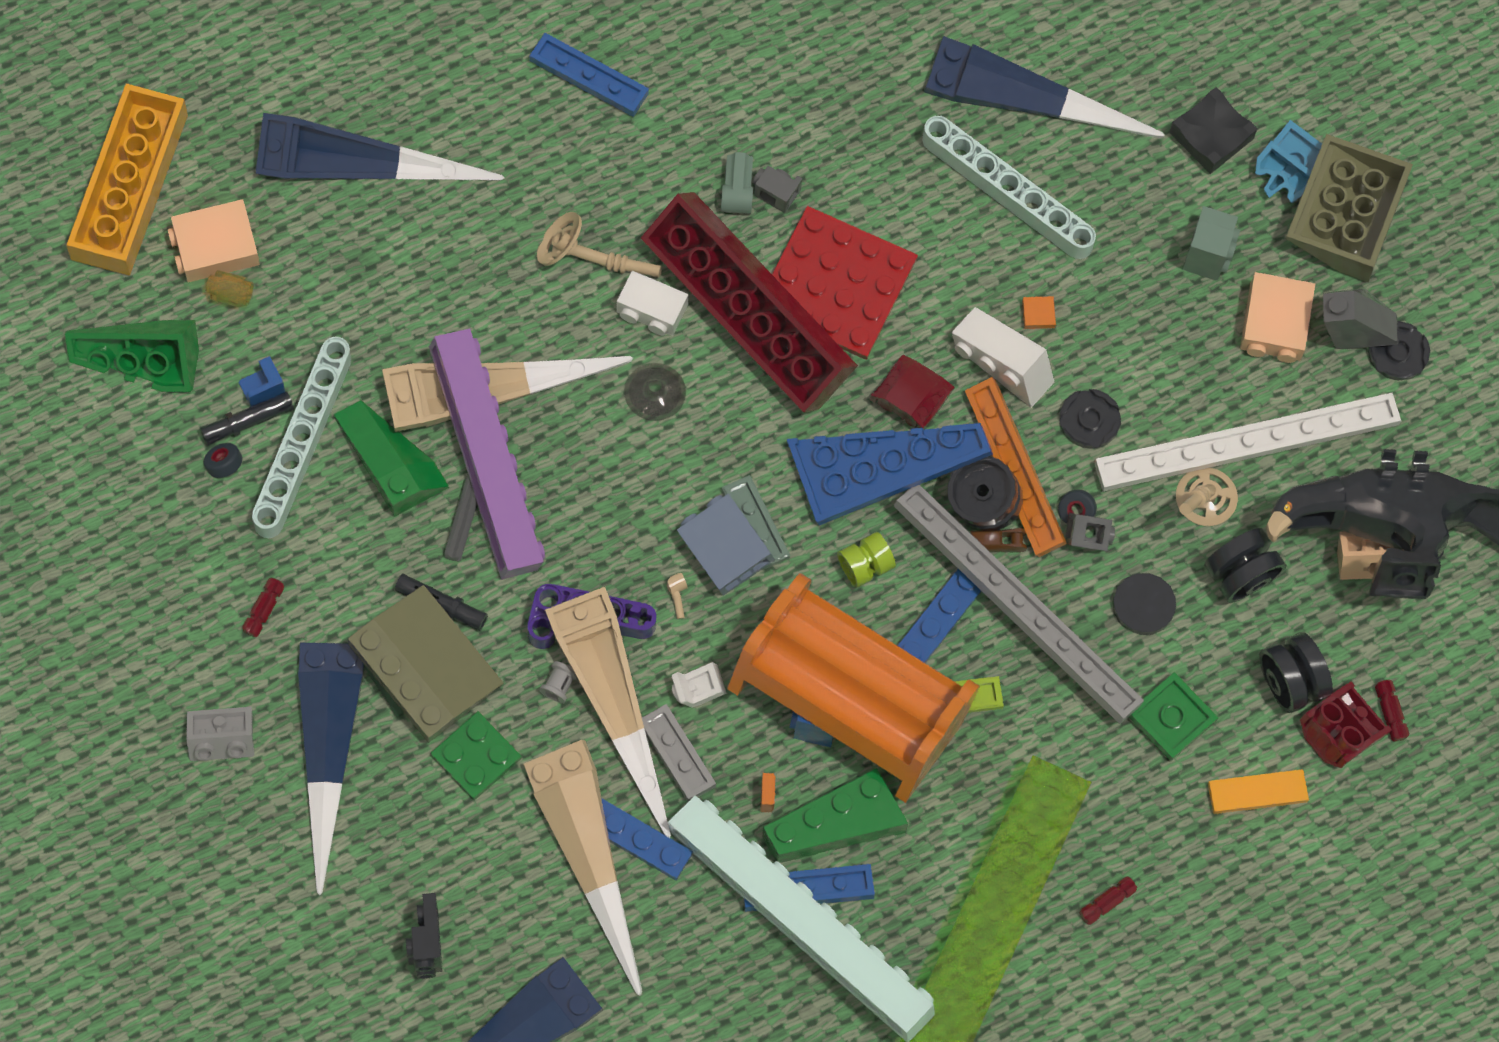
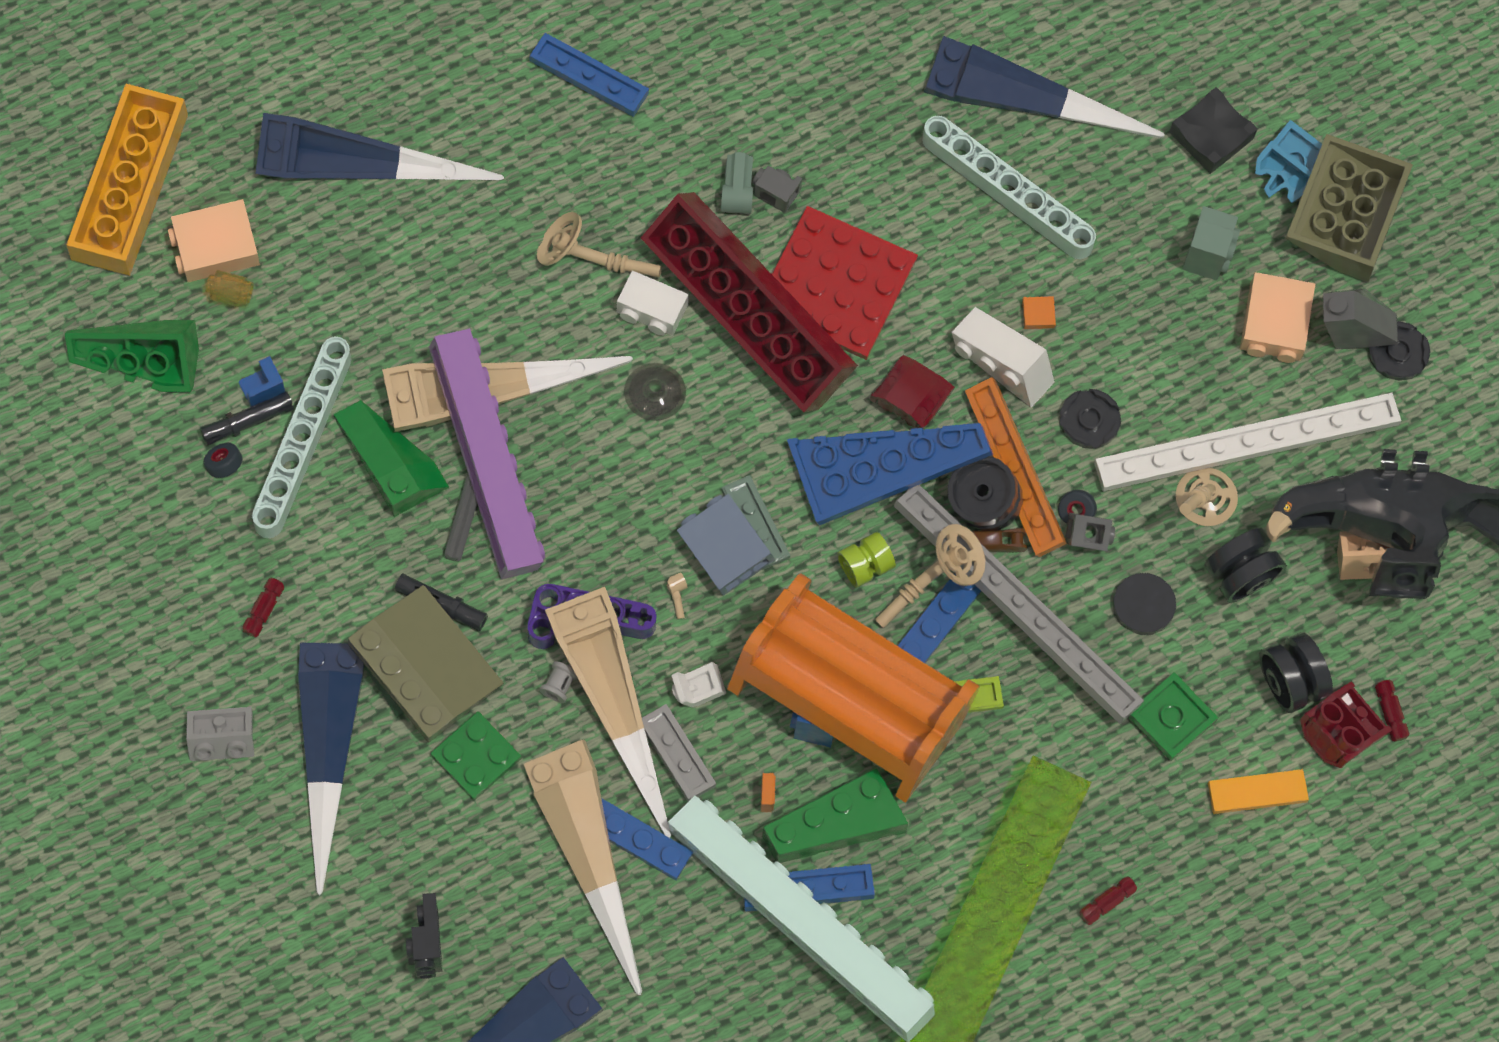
none -> tan dish [875,524,985,628]

